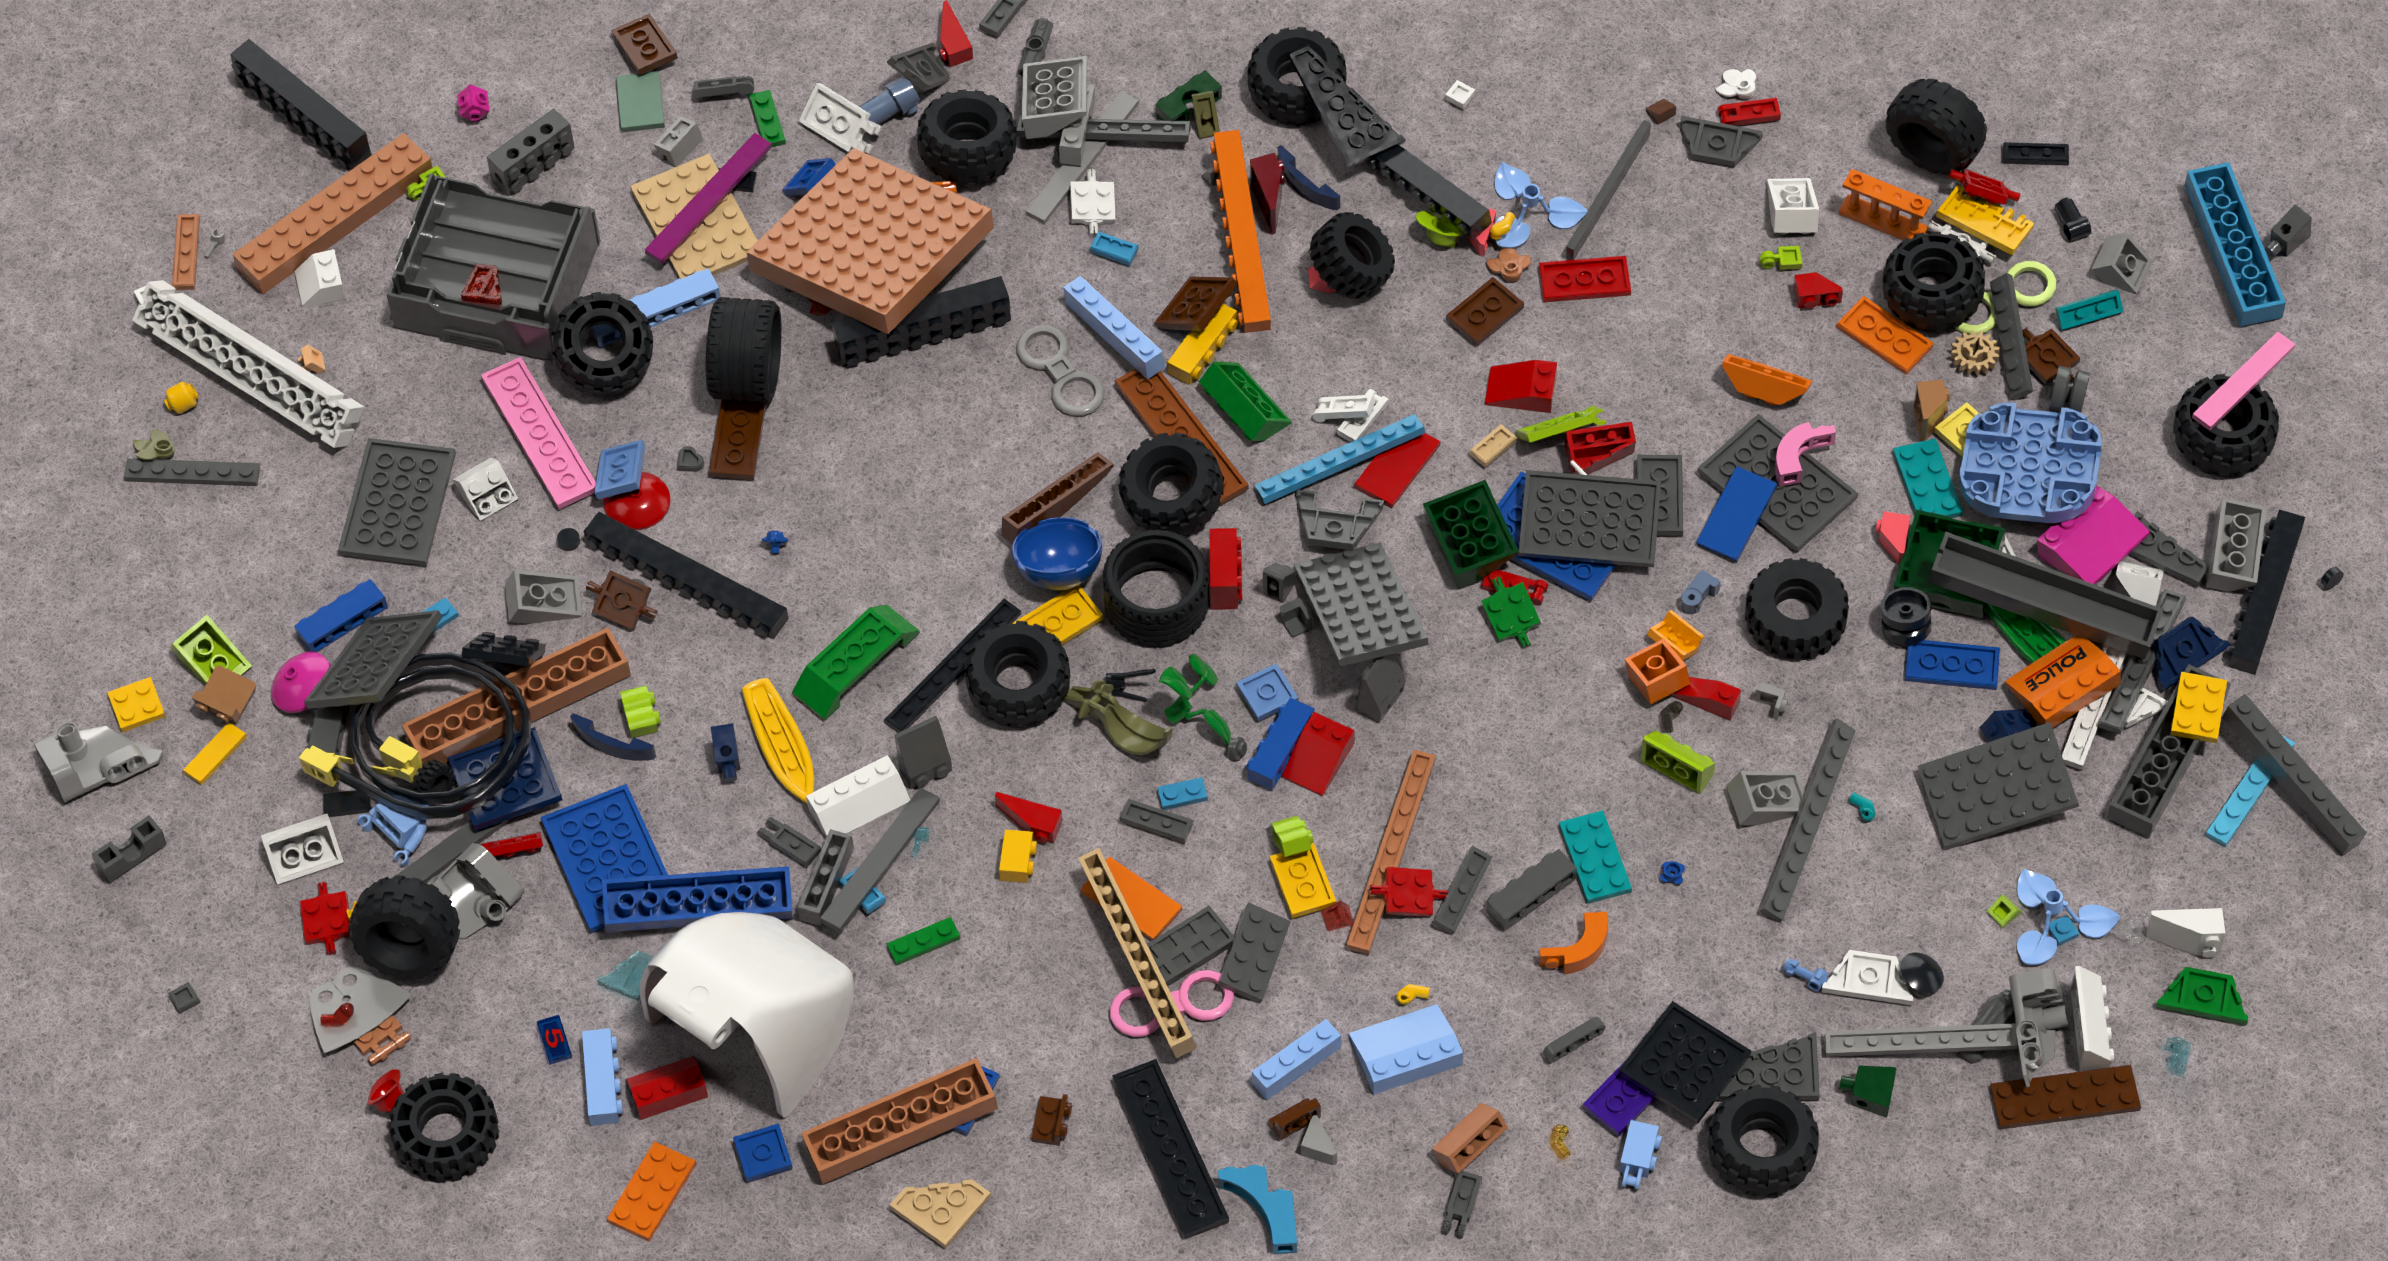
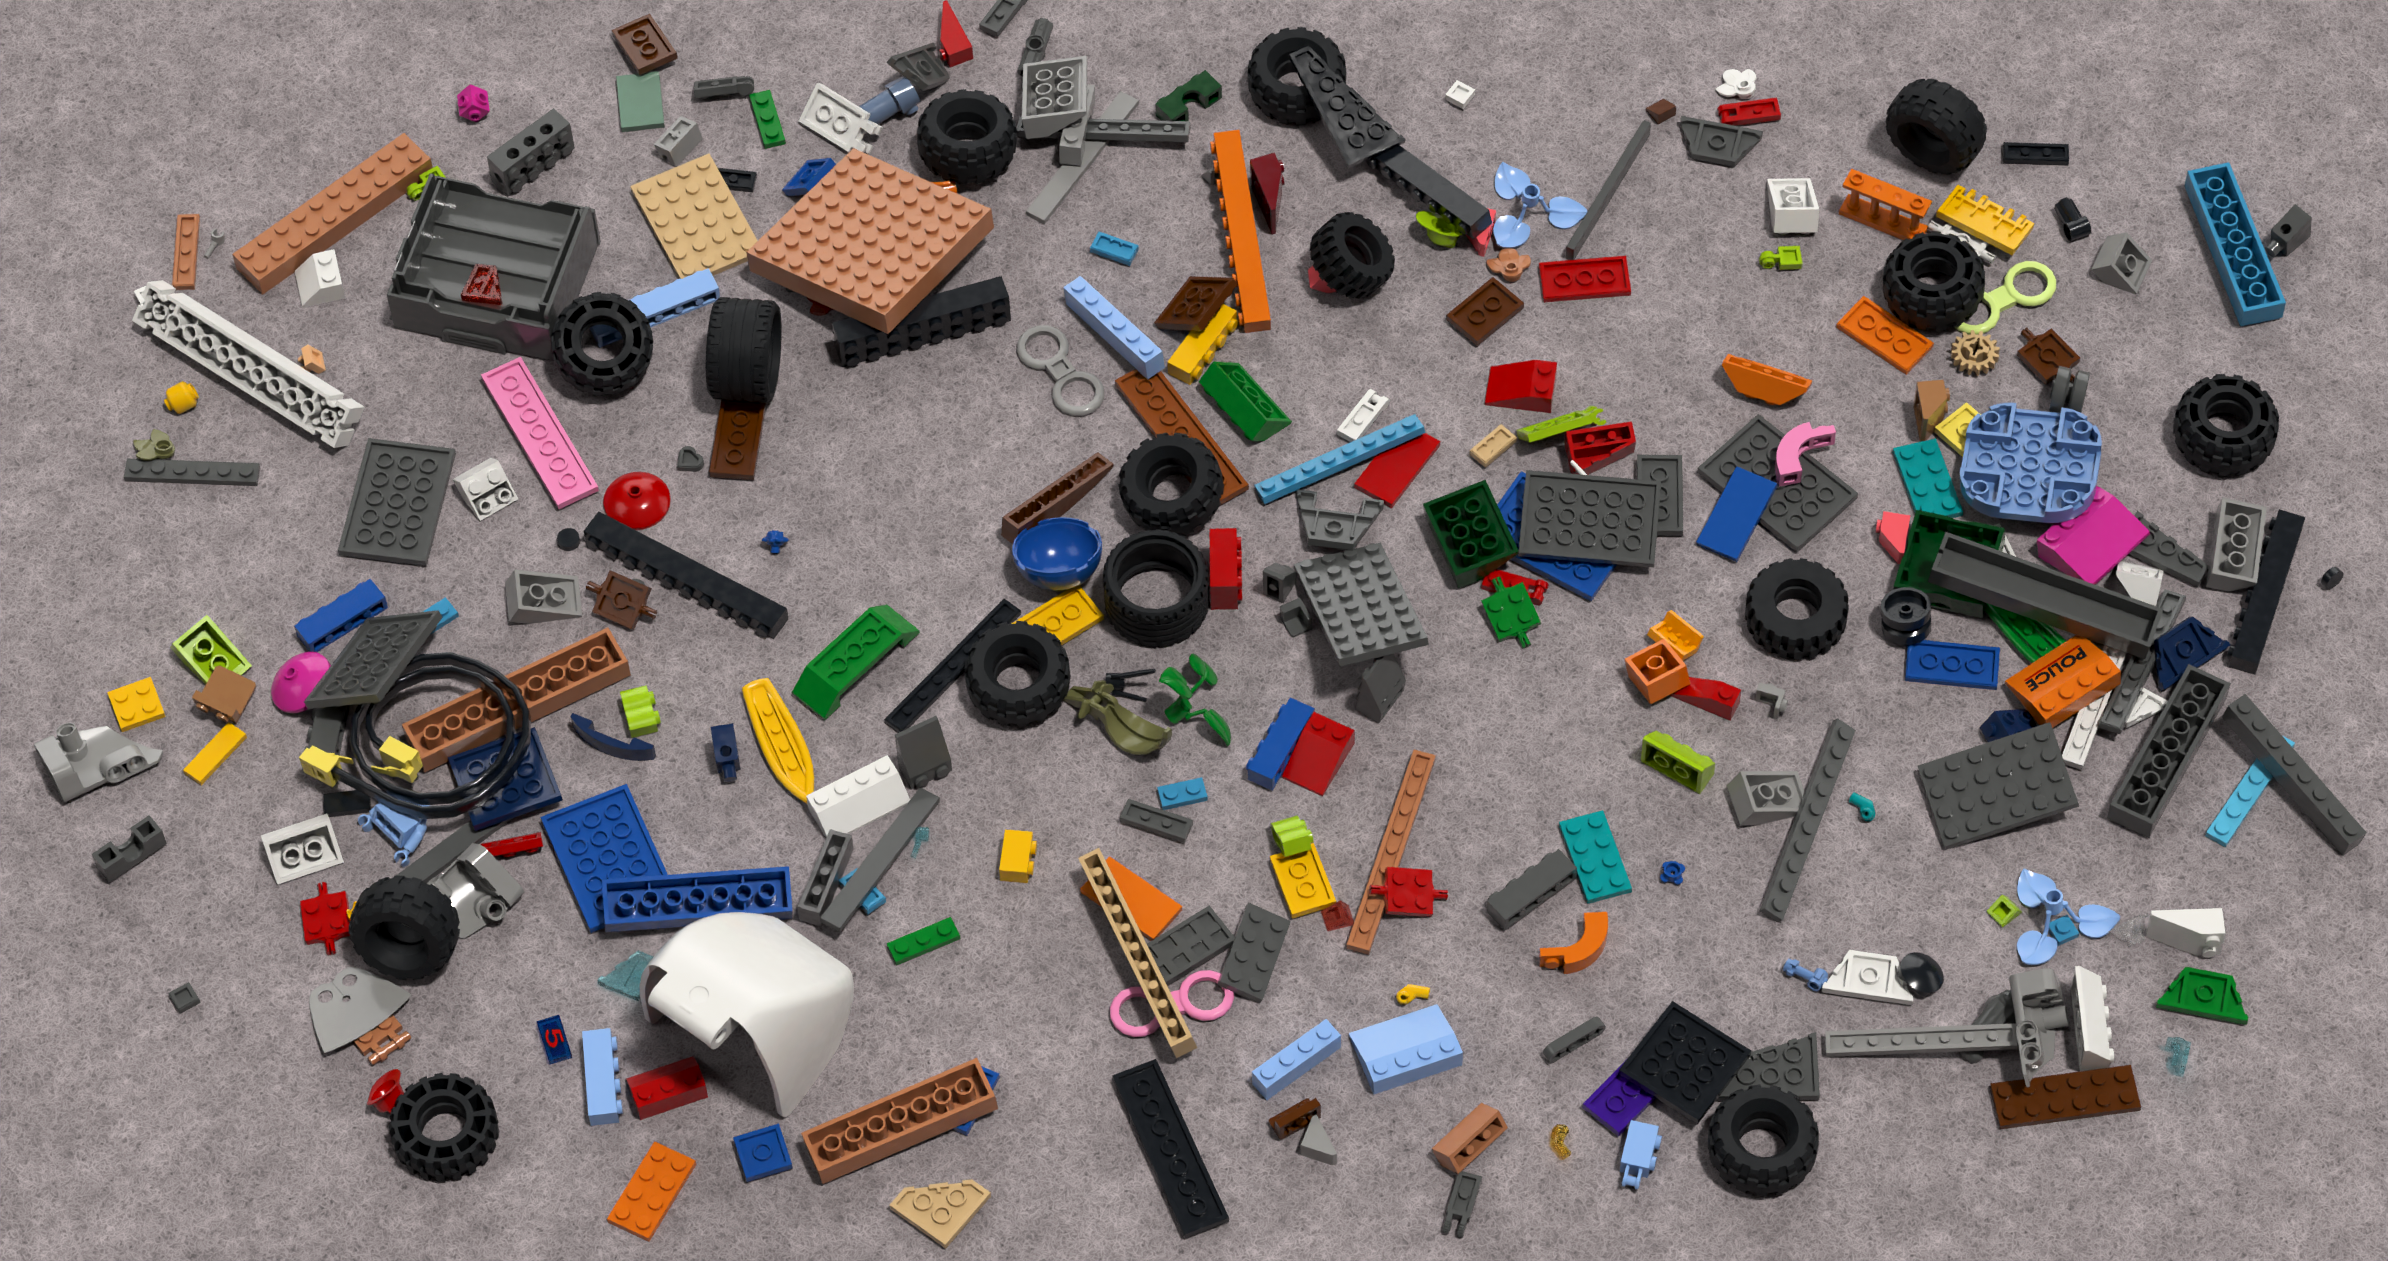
black brick [230,39,372,170] -> none
clear red arm [320,1003,354,1026] -> none
black tyre [412,760,456,793] -> none
black plate [462,632,546,666] -> none
medium blue plate [594,440,646,499] -> none
magenta tile [645,133,772,264] -> none
dark grey hinge [757,817,821,867] -> none
red slope [995,792,1063,844] -> none
reddish brown bracket [1032,1094,1072,1146] -> none
white plate [1070,169,1116,237] -> none
olive slope [1191,91,1220,138] -> none
dark azure arch [1218,1165,1297,1254] -> none
dark grey plate [1228,737,1247,760] -> none
medium blue plate [1236,663,1298,721] -> none
dark blue slope [1277,145,1340,210] -> none
white plate [1313,395,1376,422] -> none
dark grey plate [1432,845,1492,935] -> none
yellow arm [1490,212,1515,240] -> none
clear smoke arm [1660,701,1683,733] -> none
sand blue leg [1681,570,1721,614] -> none
red slope [1793,272,1843,309] -> none
dark green torso [1839,1065,1897,1117] -> none
red plate [1948,169,2021,205] -> none
dark grey plate [1990,273,2033,400] -> none
teal plate [2055,290,2124,330] -> none
yellow plate [2170,672,2227,743] -> none
bright pink tile [2192,332,2295,431] -> none

